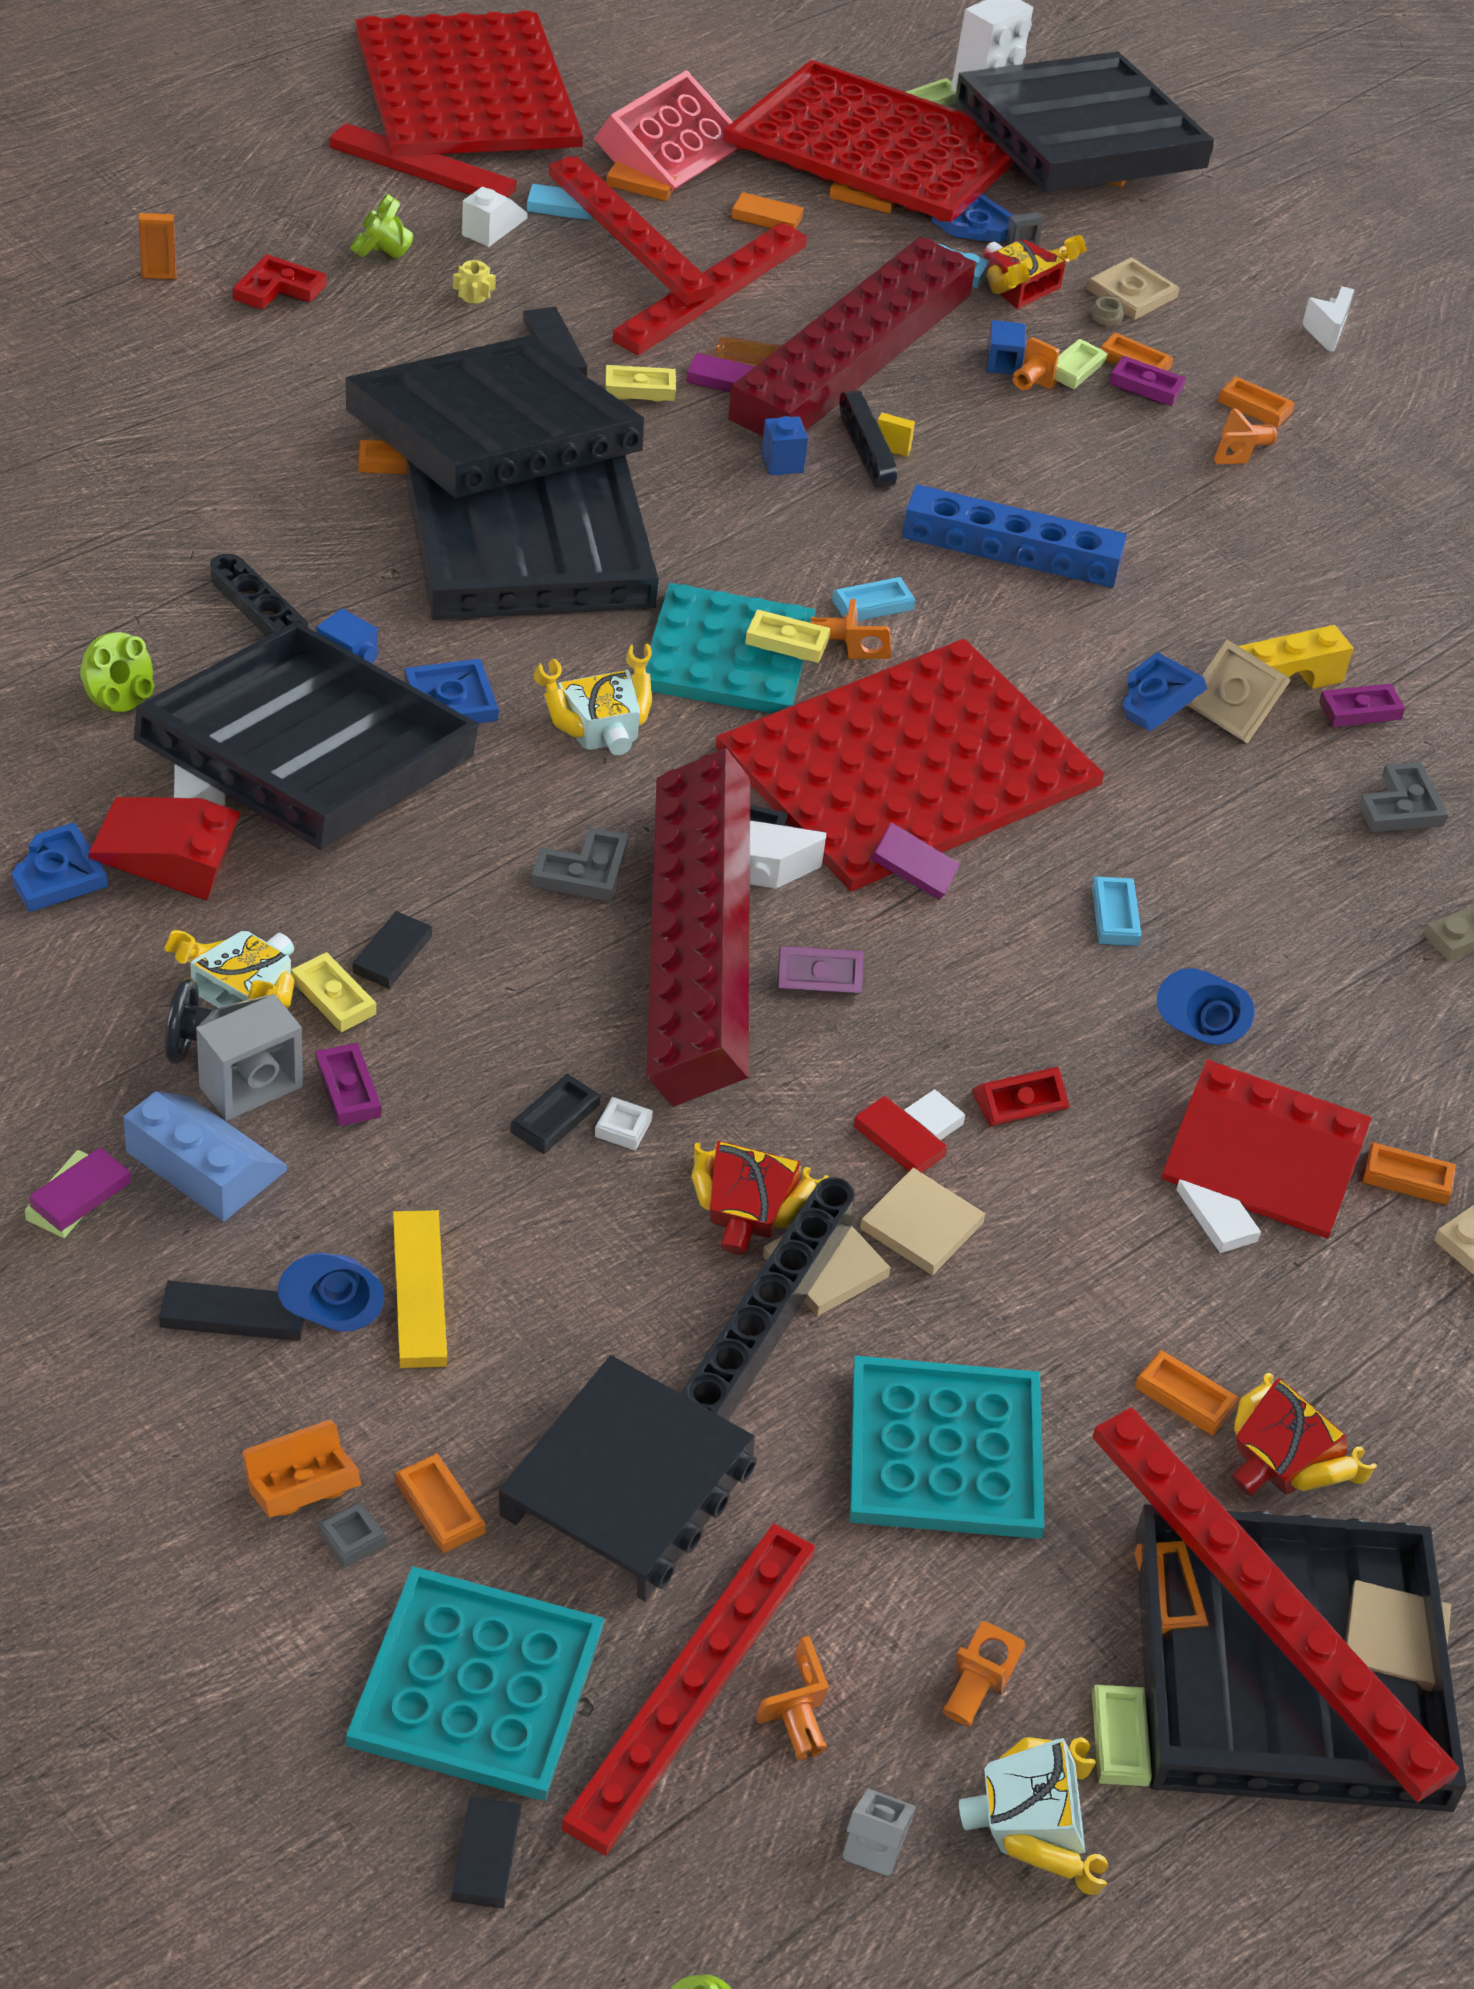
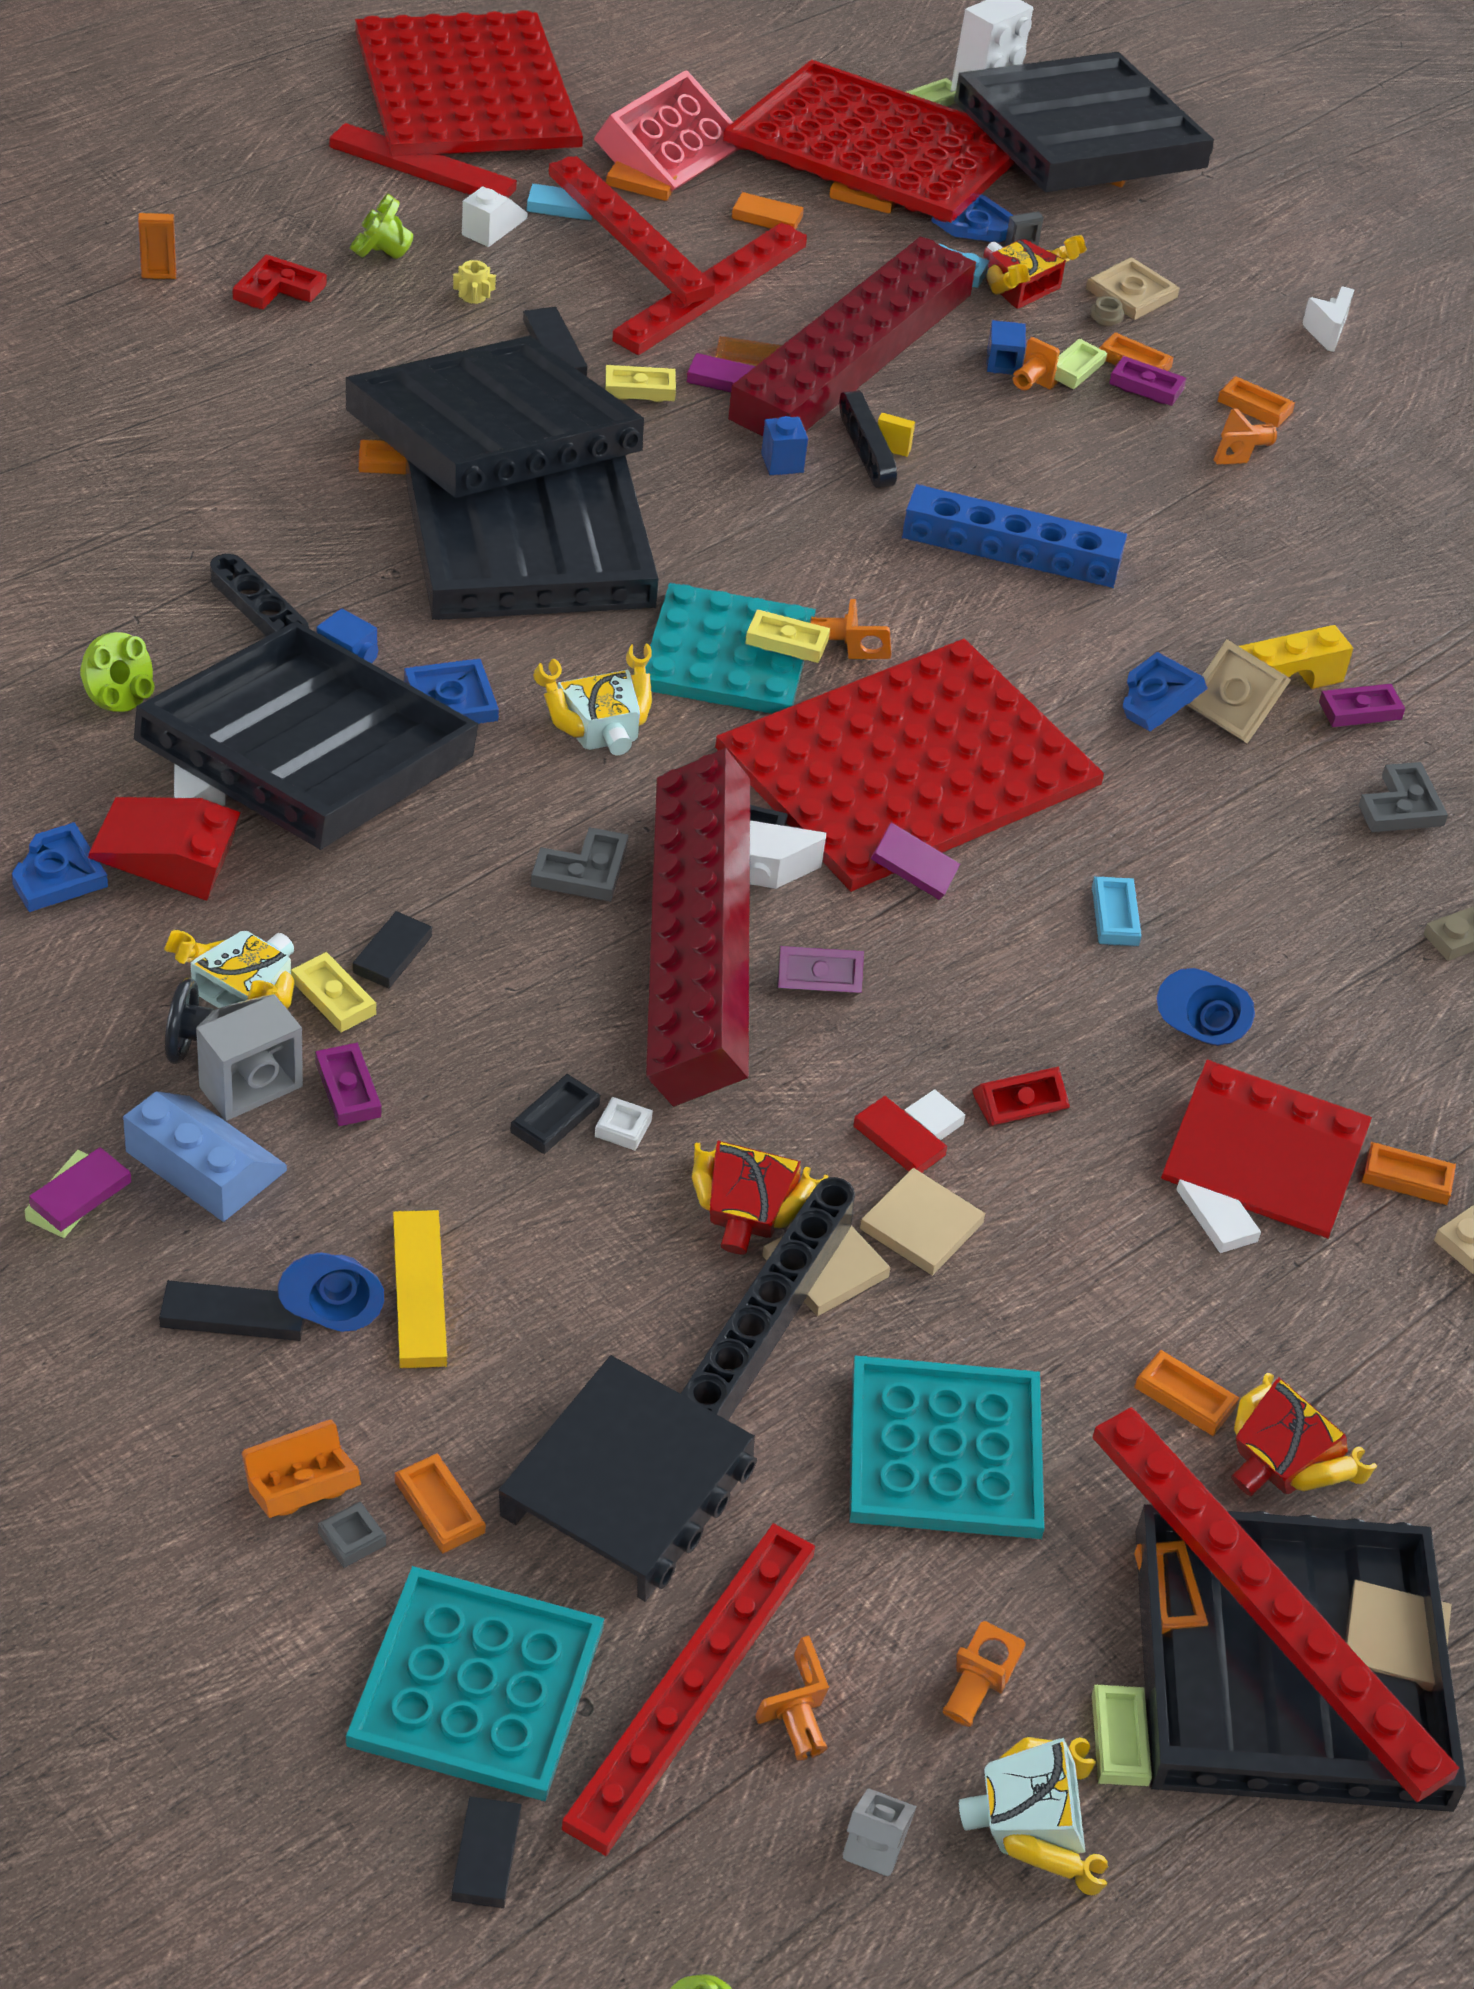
medium azure tile [832,577,916,621] -> none

